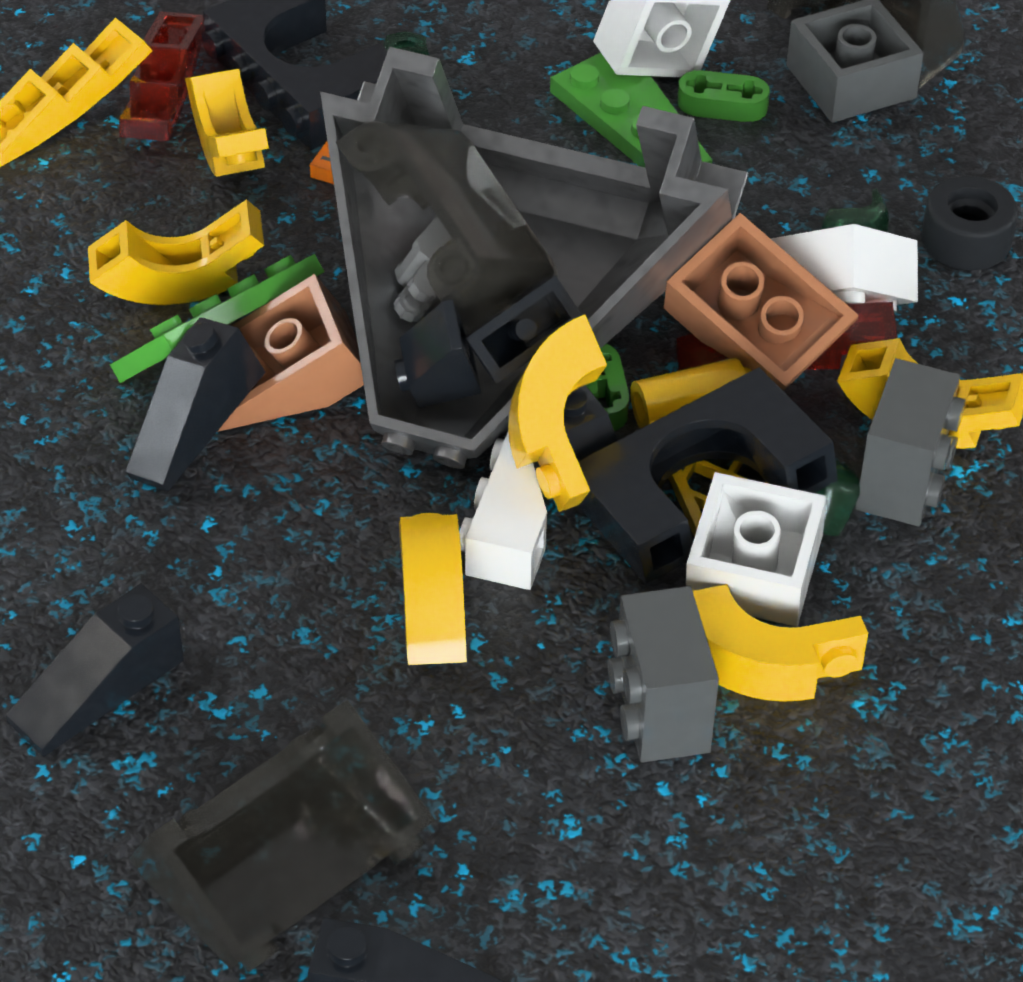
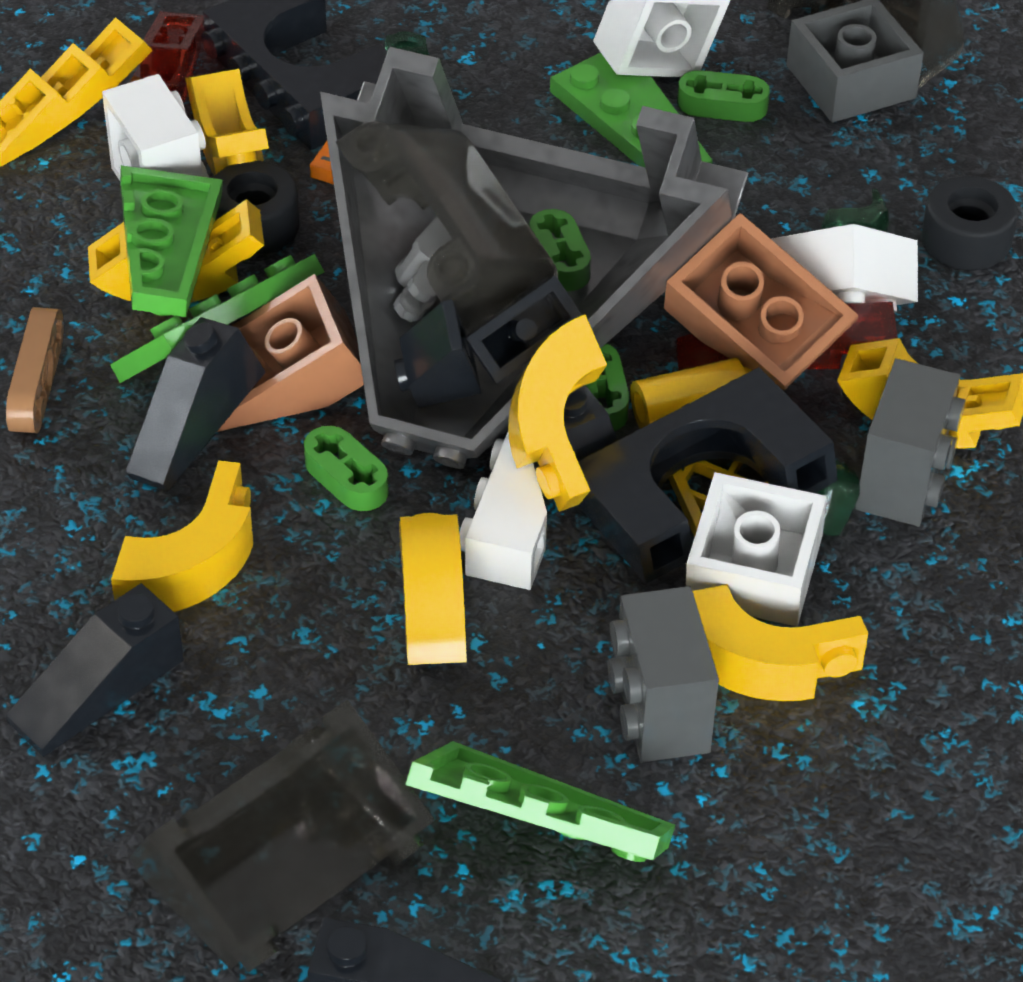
none -> medium nougat beam [6,307,64,433]
none -> white slope [102,74,208,180]
none -> yellow arch [111,460,254,612]
none -> bright green wing [120,165,223,317]
none -> black tyre [213,160,300,255]
none -> bright green beam [304,426,389,511]
none -> bright green wing [405,741,676,862]
none -> bright green beam [529,209,591,291]

